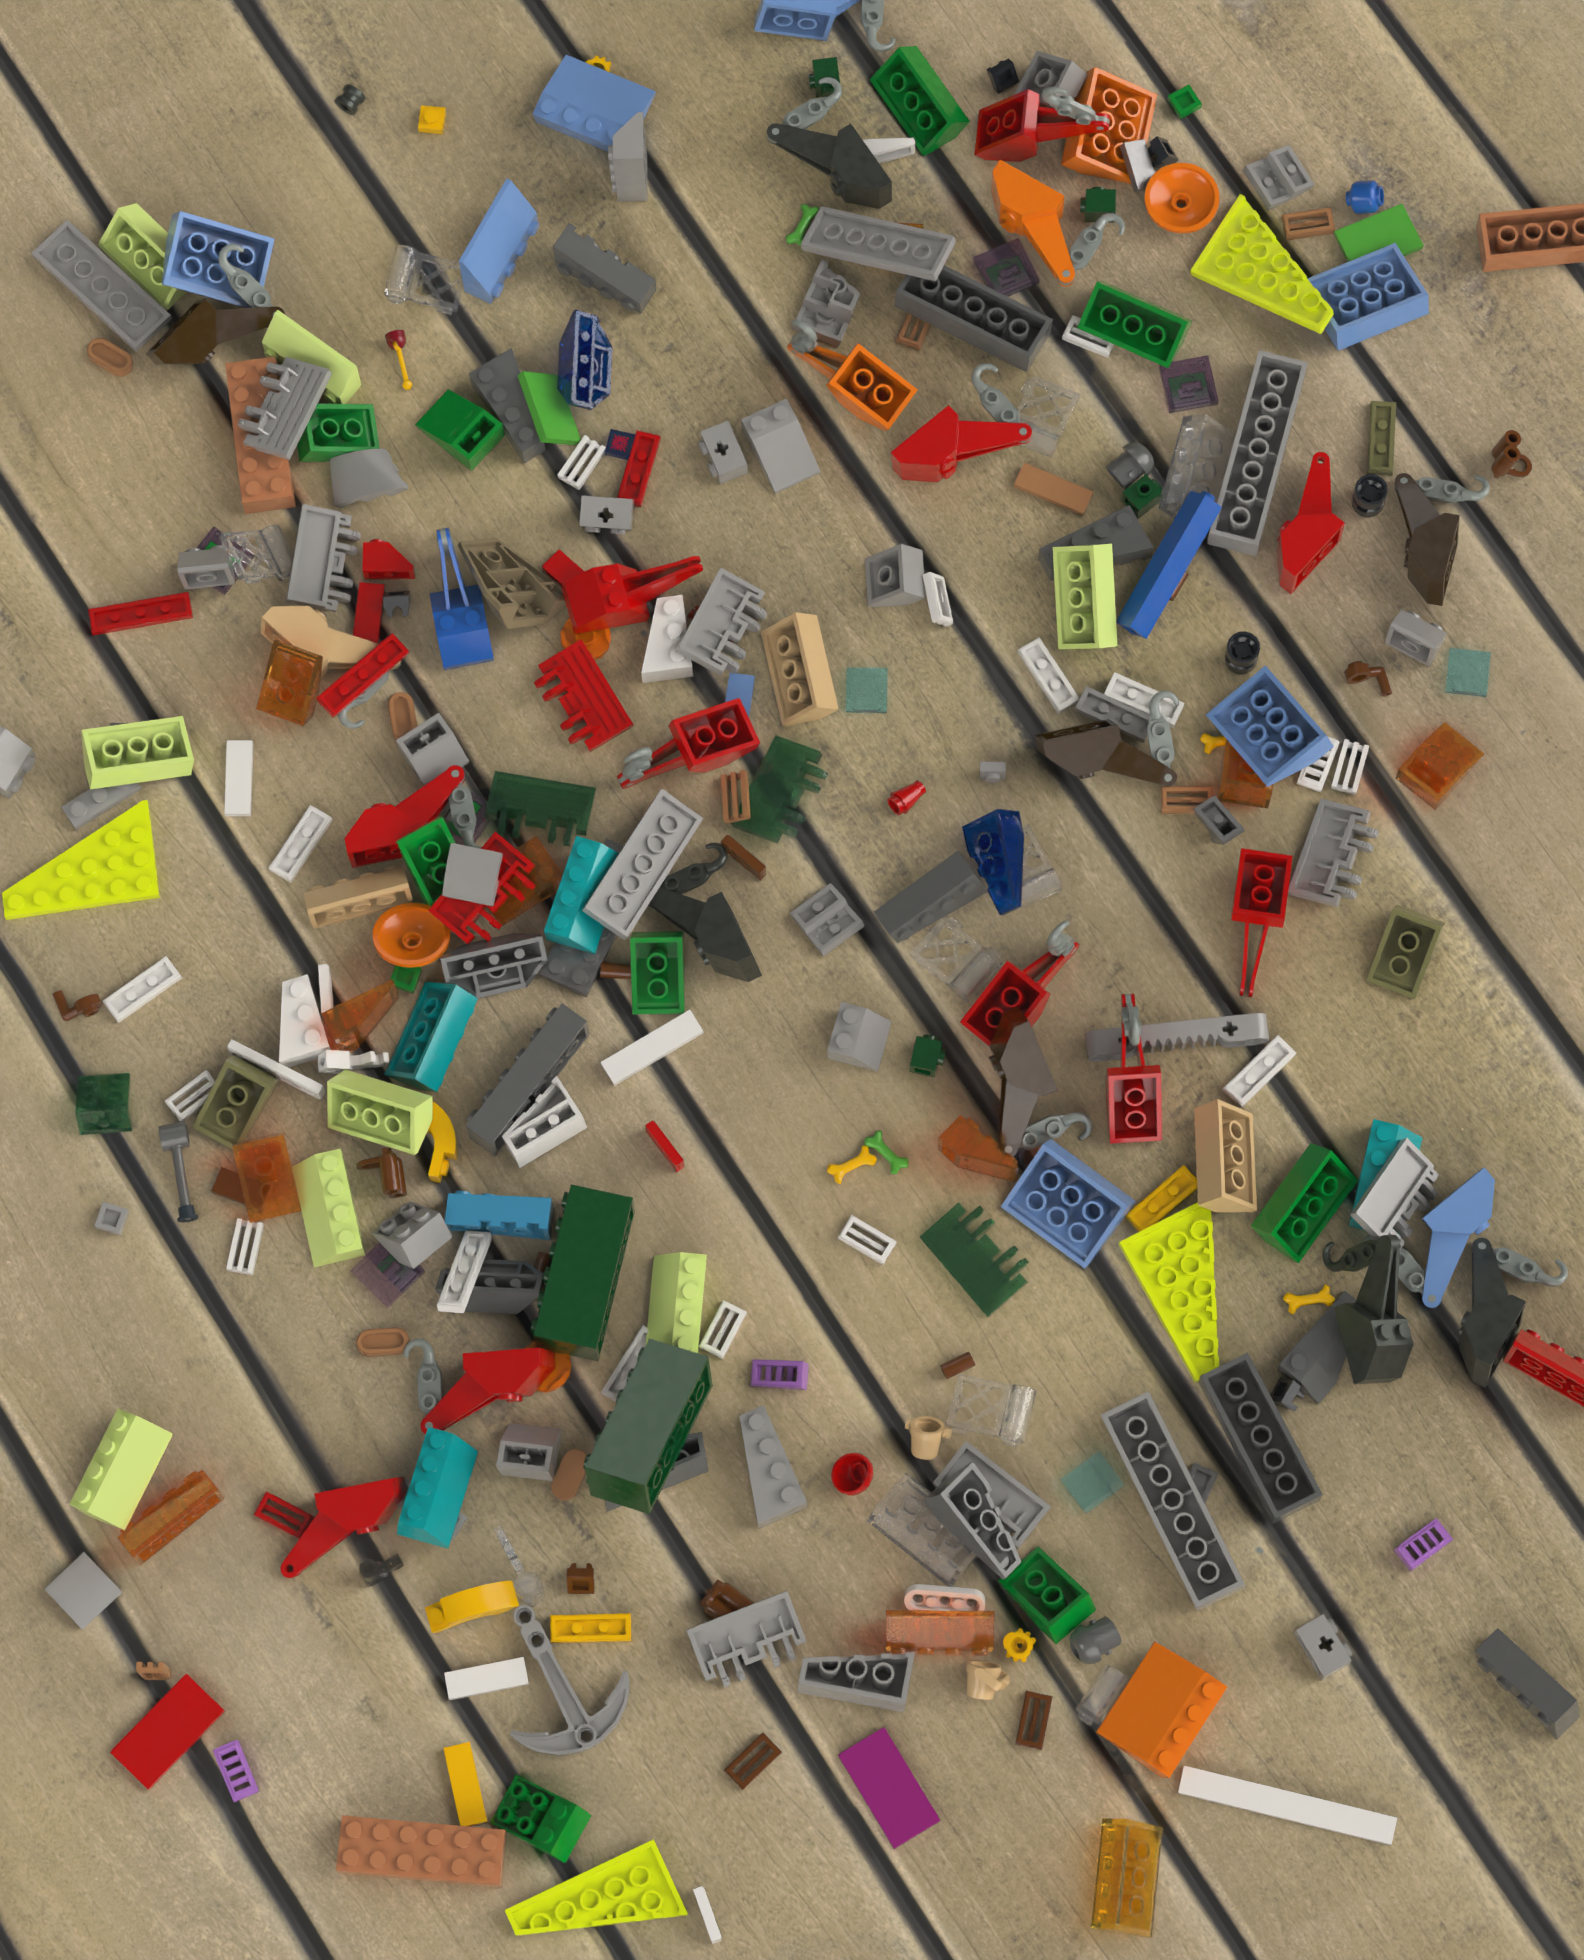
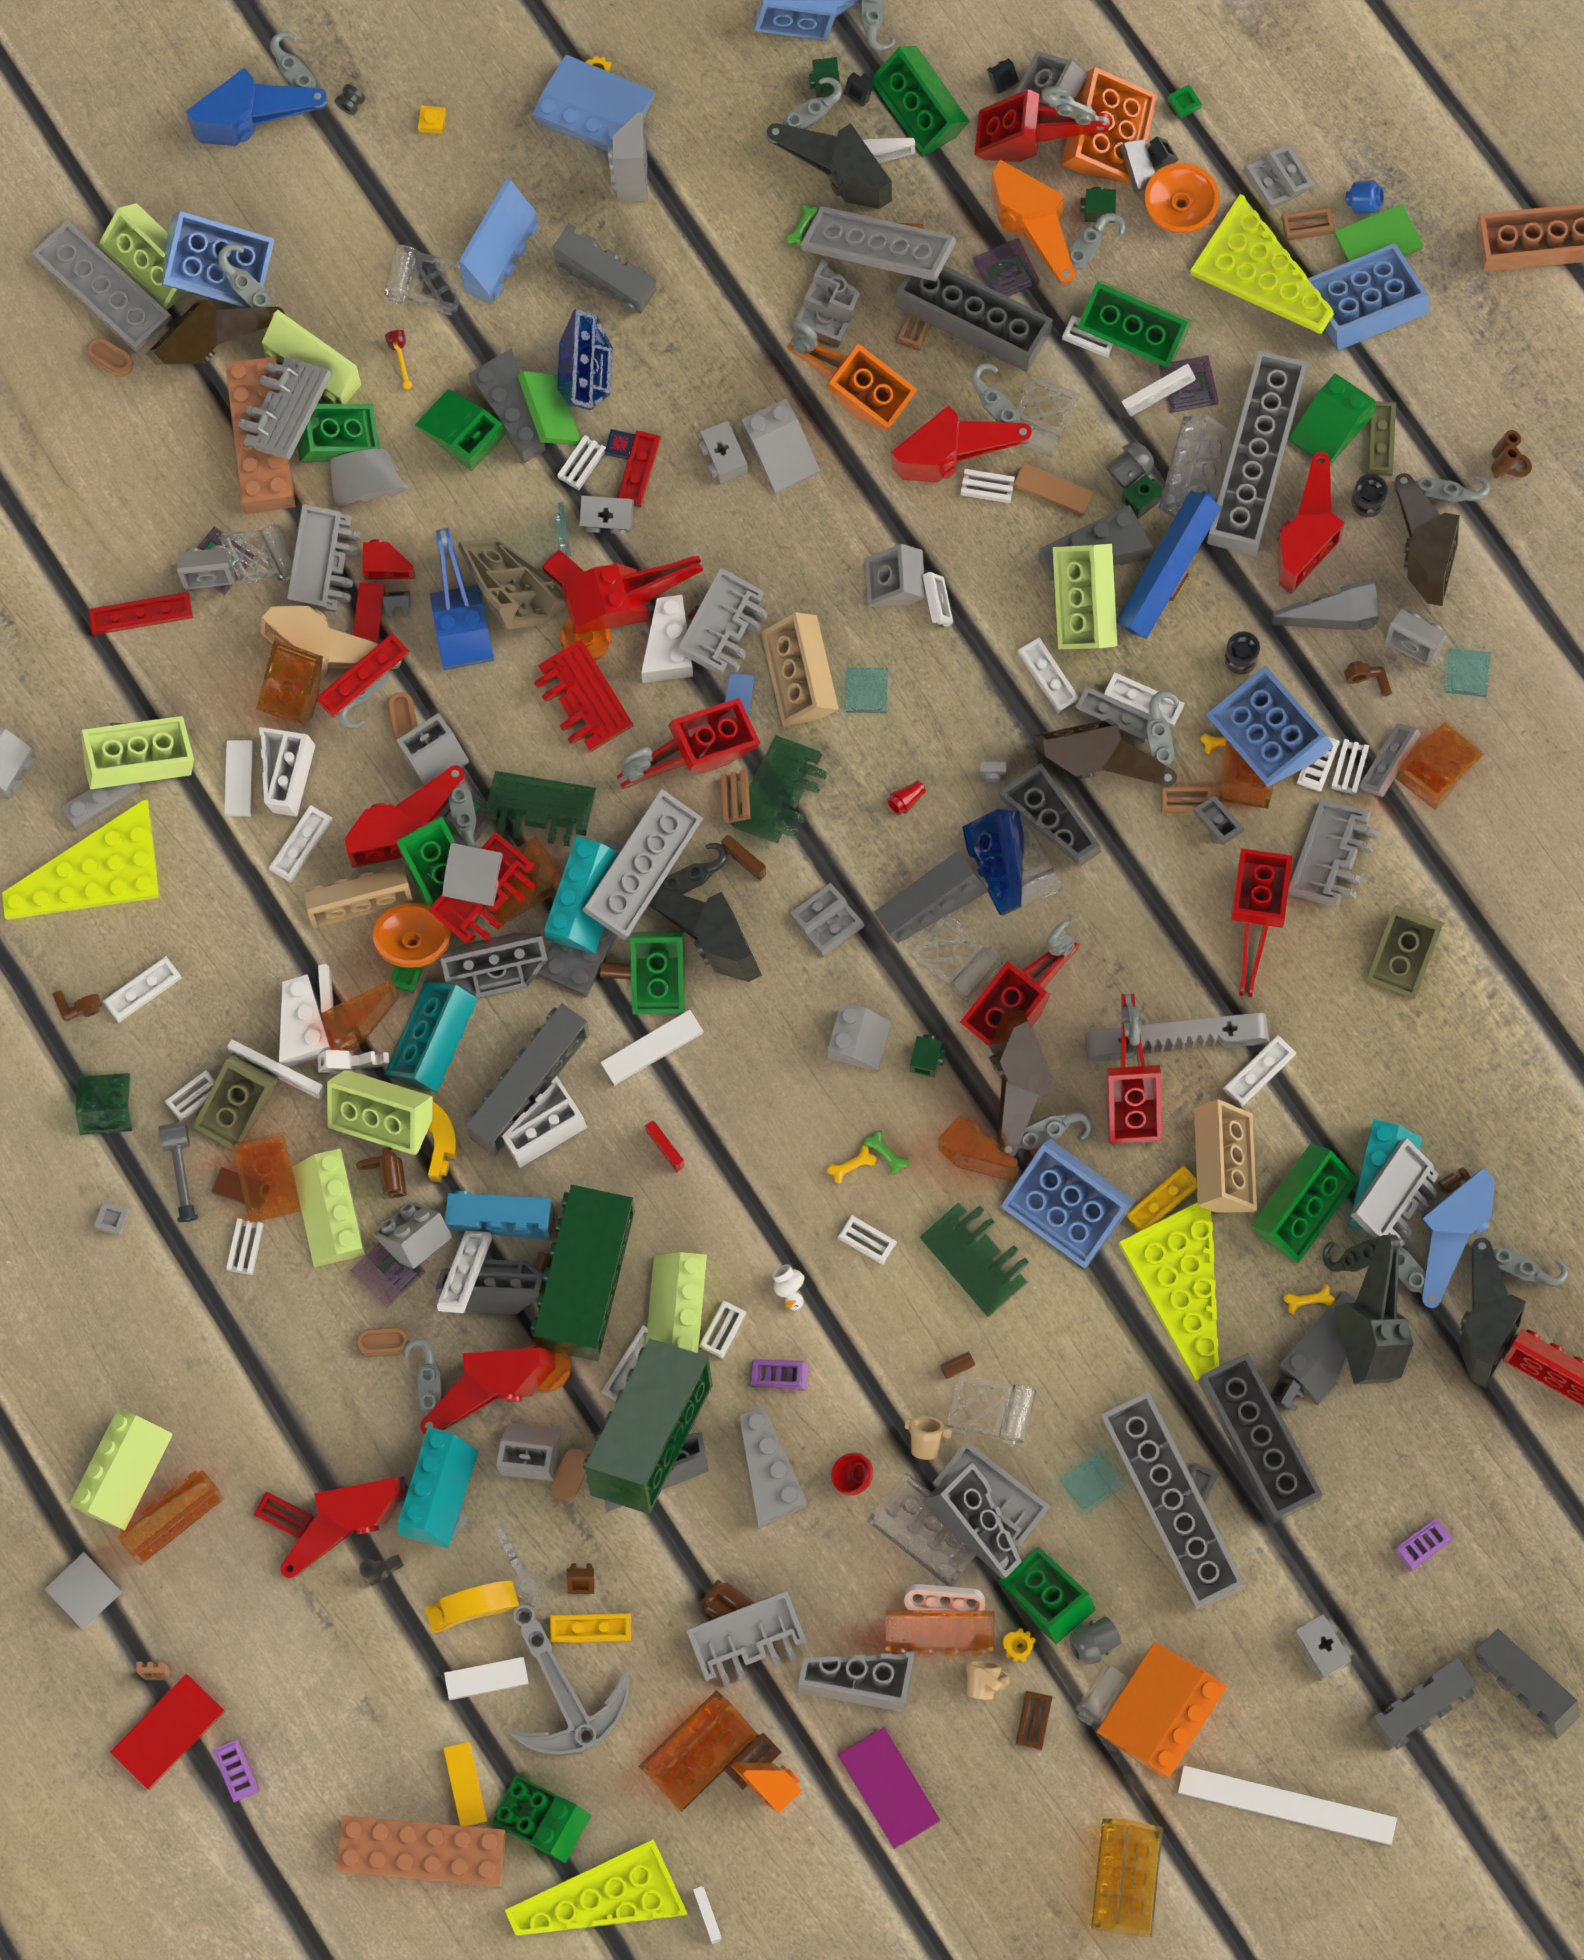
none -> blue slope [186,32,328,146]
none -> white wedge [259,727,315,817]
none -> clear light blue piece [555,502,571,557]
none -> clear orange slope [638,1690,759,1812]
none -> orange slope [731,1762,803,1813]
none -> white animal [772,1264,804,1310]
none -> black tile [843,72,874,107]
none -> white tile [961,469,1015,503]
none -> dark grey wedge [998,763,1102,866]
none -> white tile [1122,364,1196,416]
none -> wedge [1271,578,1380,631]
none -> green slope [1288,373,1376,465]
none -> light grey plate [1359,723,1421,797]
none -> dark grey wedge [1368,1657,1477,1750]
none -> reddish brown piece [1438,1167,1471,1195]

